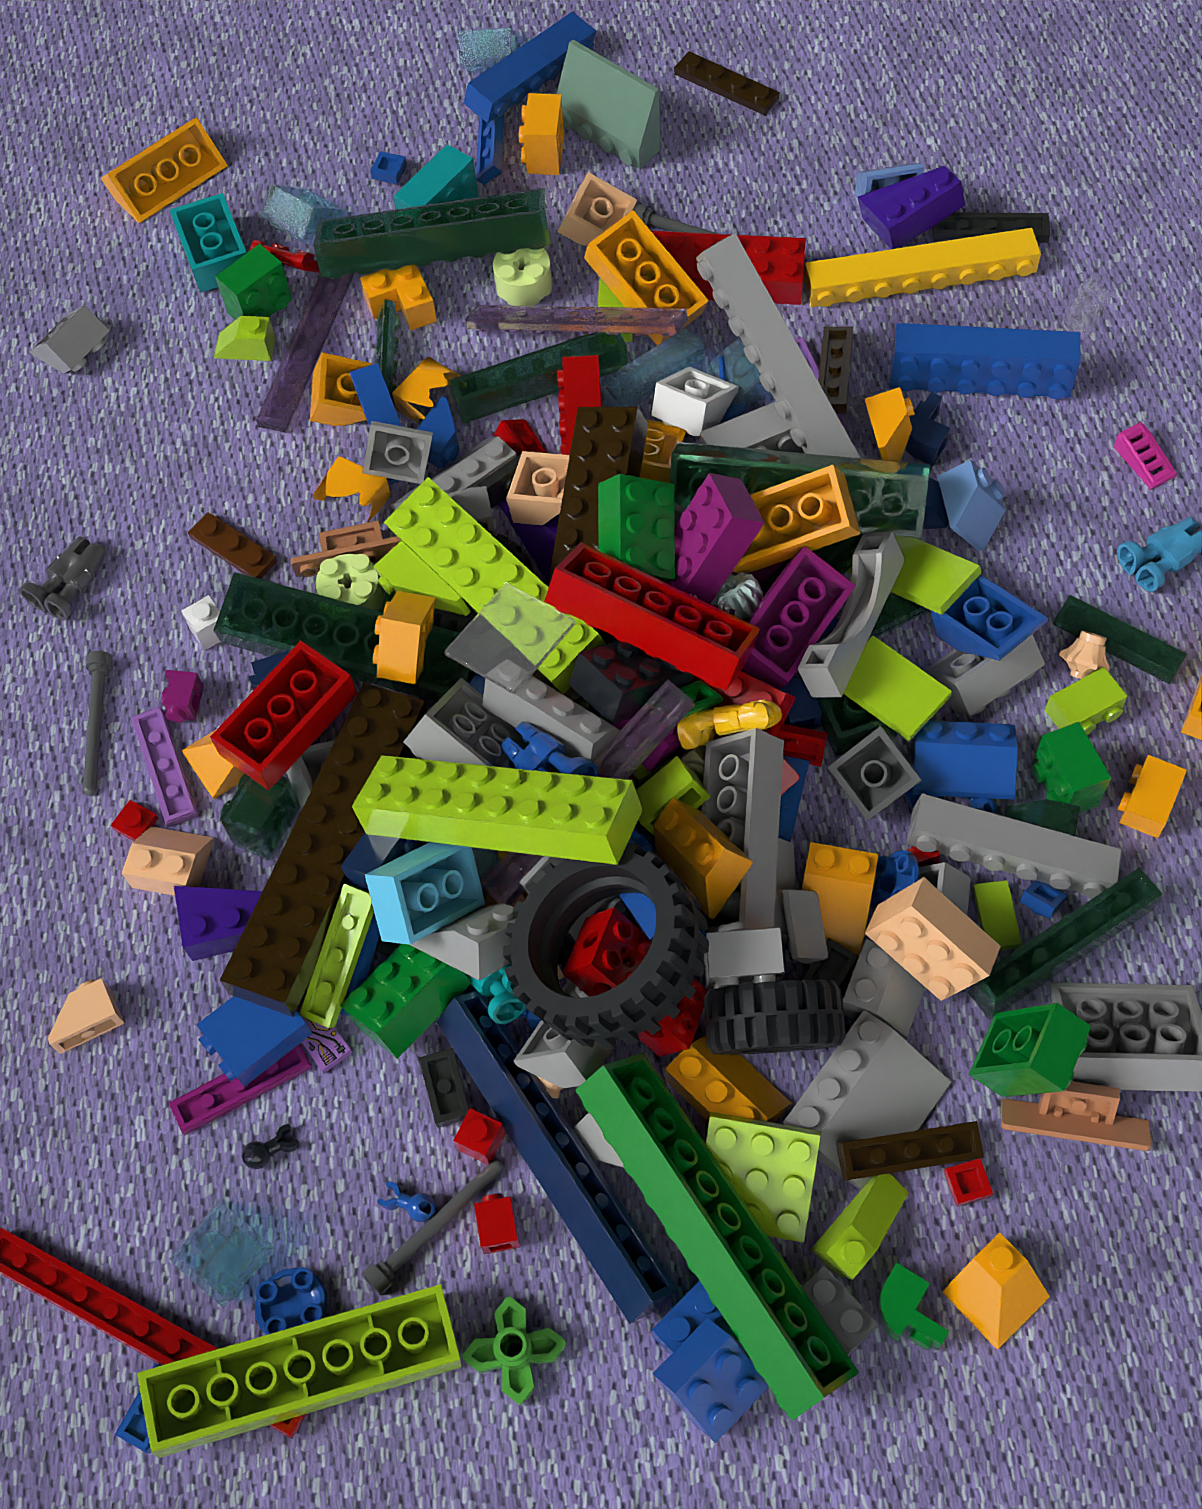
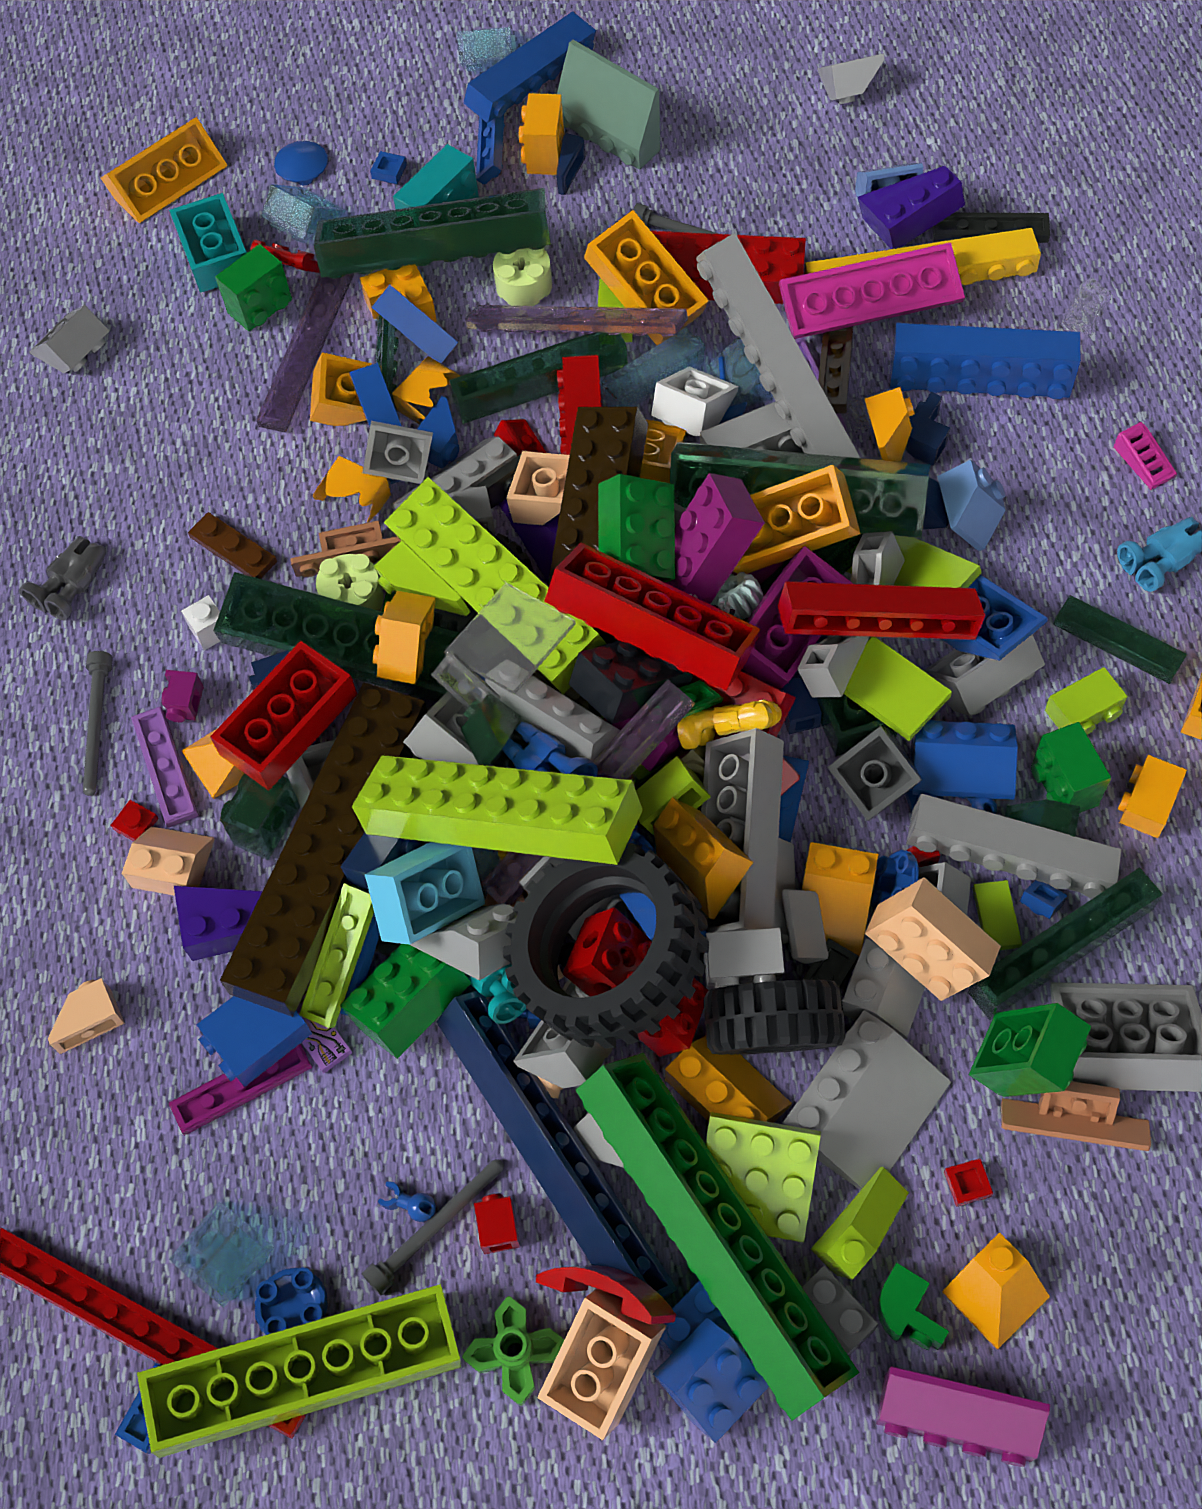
lime slope [214,316,276,361] -> none
black arm [241,1124,299,1170] -> none
pearl dark grey plate [419,1048,469,1128] -> none
red brick [453,1108,506,1165] -> none
light nougat slope [557,172,637,246] -> none
dark brown plate [674,51,780,116] -> none
red plate [777,724,828,767] -> none
dark brown plate [836,1121,984,1181] -> none
light nougat rock [1059,630,1111,679] -> none
none -> blue dish [274,141,329,186]
none -> blue tile [371,284,458,363]
none -> clear slope [431,651,501,721]
none -> clear green slope [461,692,521,766]
none -> red slope [535,1265,676,1325]
none -> light nougat brick [537,1289,666,1440]
none -> dark blue slope [556,133,586,195]
none -> red brick [778,581,985,640]
none -> dark pink plate [779,242,965,339]
none -> light grey slope [817,53,885,104]
none -> magenta slope [876,1366,1050,1467]

